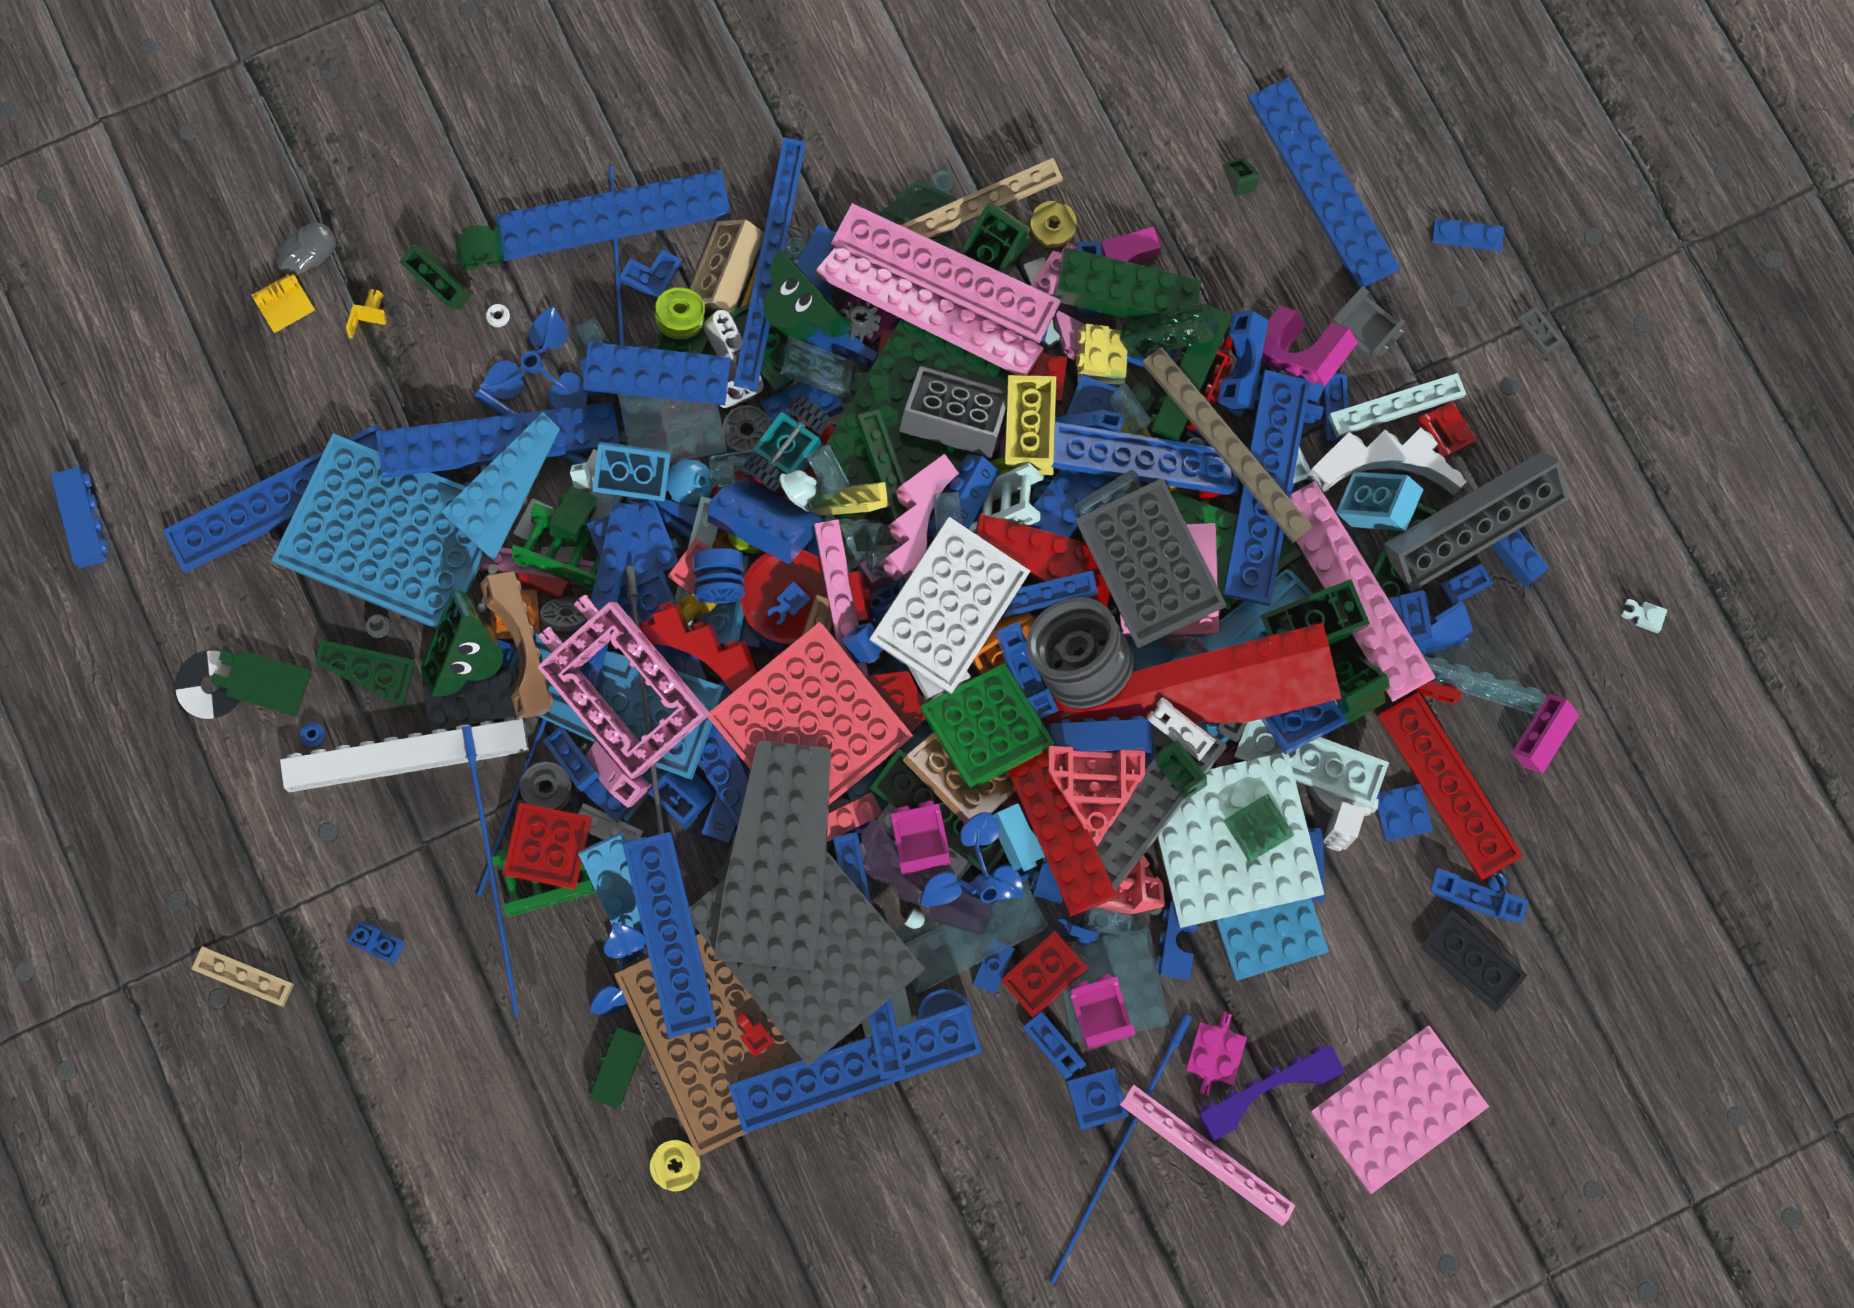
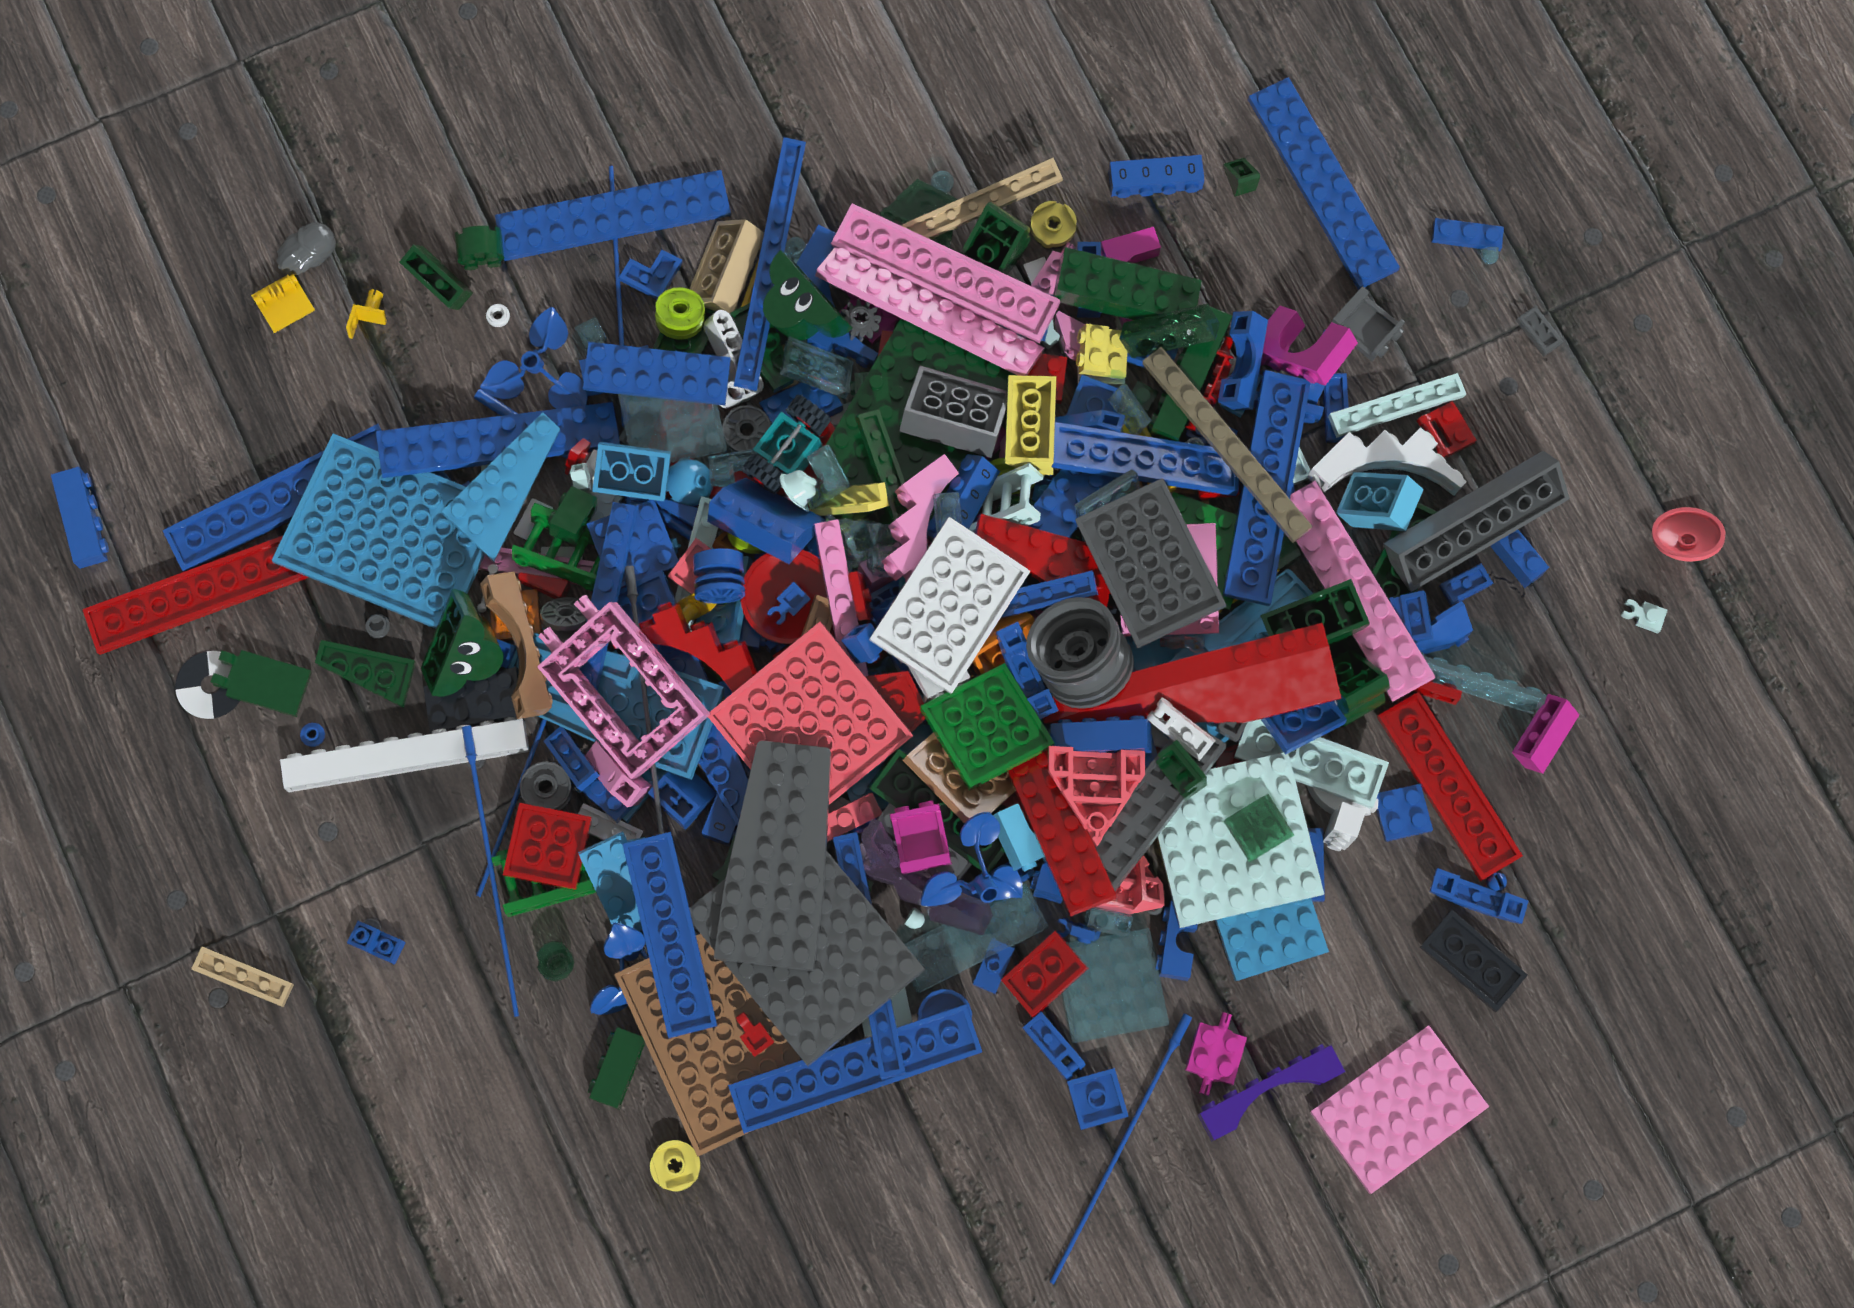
dark pink panel [1069,974,1136,1050] -> none
bright pink plate [1120,1085,1296,1226] -> none
none -> red plate [82,536,309,655]
none -> clear green hair [536,941,574,982]
none -> red plate [565,438,591,475]
none -> blue brick [1108,155,1205,198]
none -> clear light blue hinge [1480,247,1499,265]
none -> coral dish [1652,507,1725,562]

